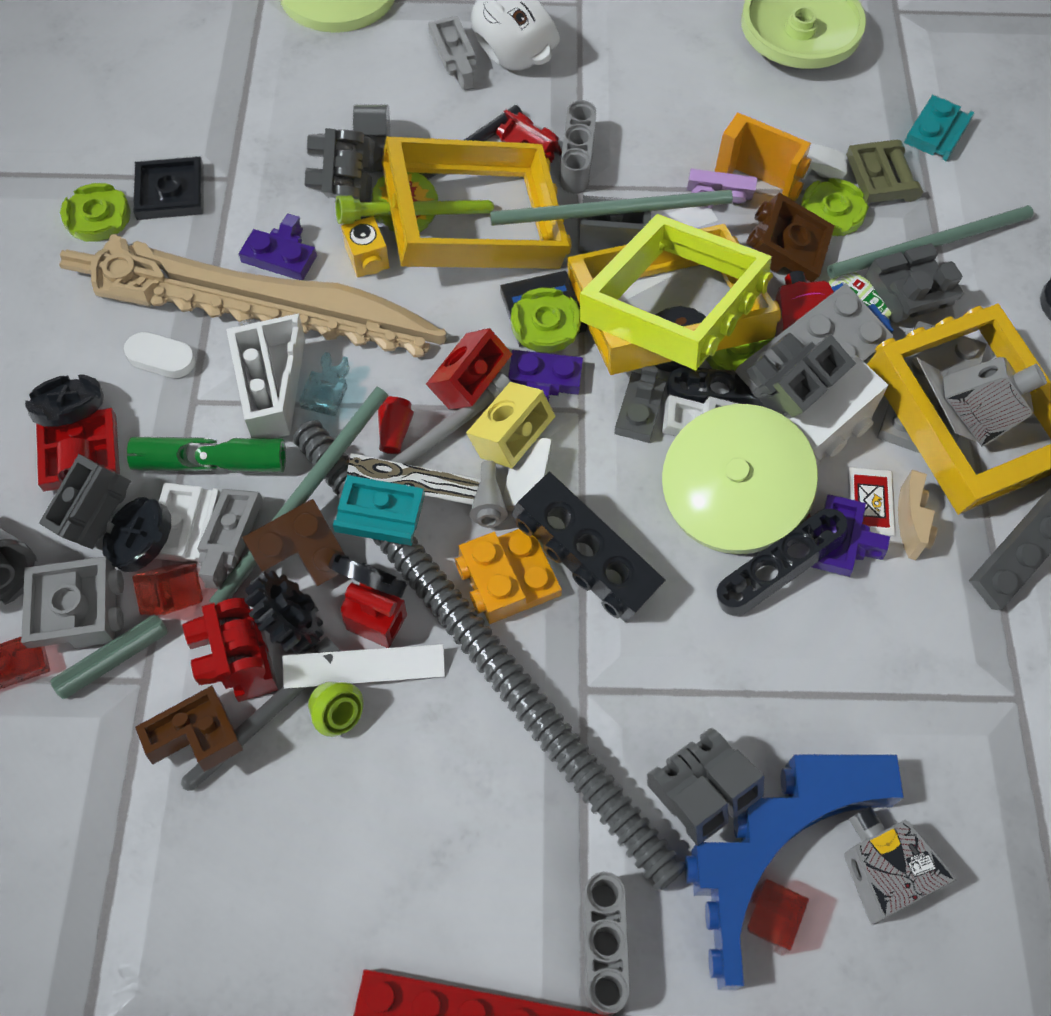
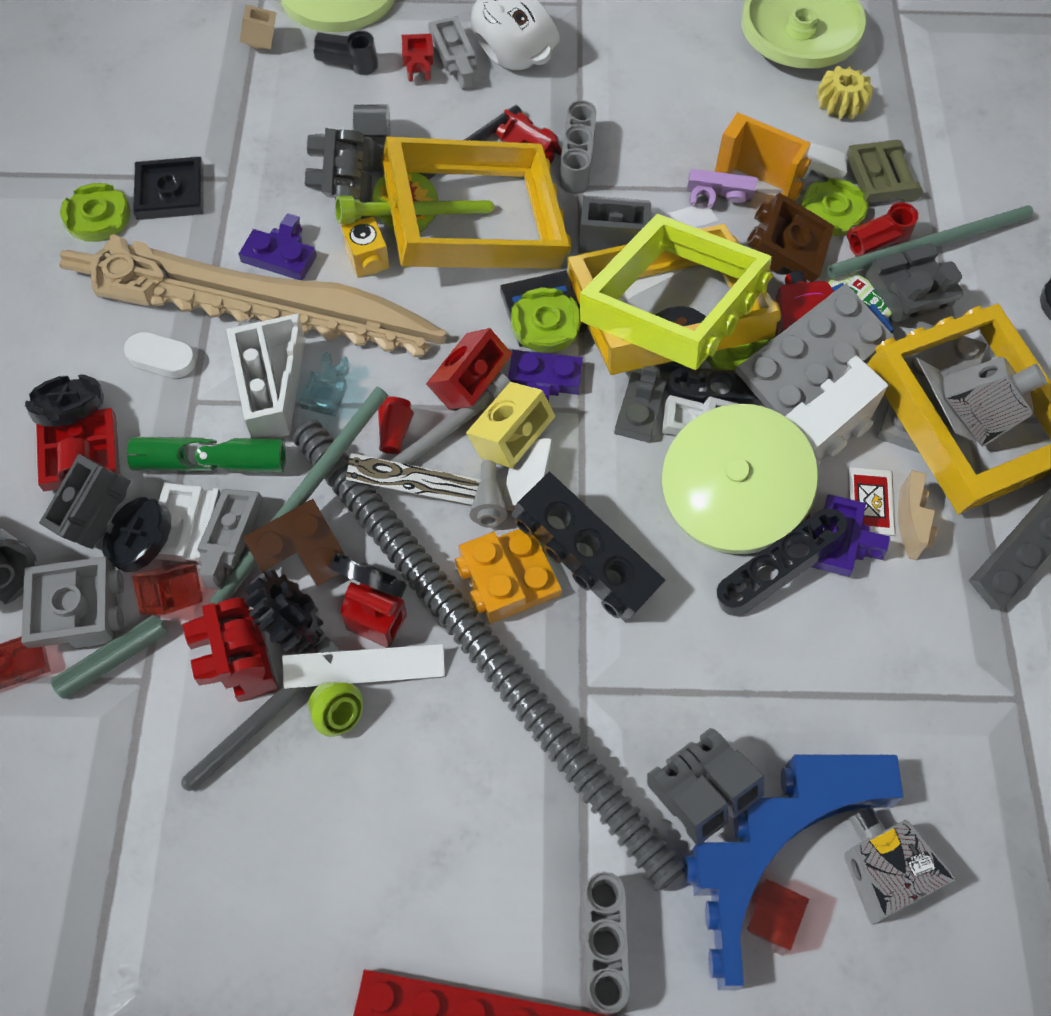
reddish brown plate [135,685,244,772] -> none
teal plate [333,475,425,546] -> none
sand green piece [490,189,733,226] -> none
dark grey hips [746,332,856,417] -> none
teal plate [904,94,975,162] -> none
none -> tan plate [240,4,277,50]
none -> black piece [313,31,378,75]
none -> red plate [401,33,434,82]
none -> light yellow gear [817,65,873,120]
none -> red piece [847,202,919,256]

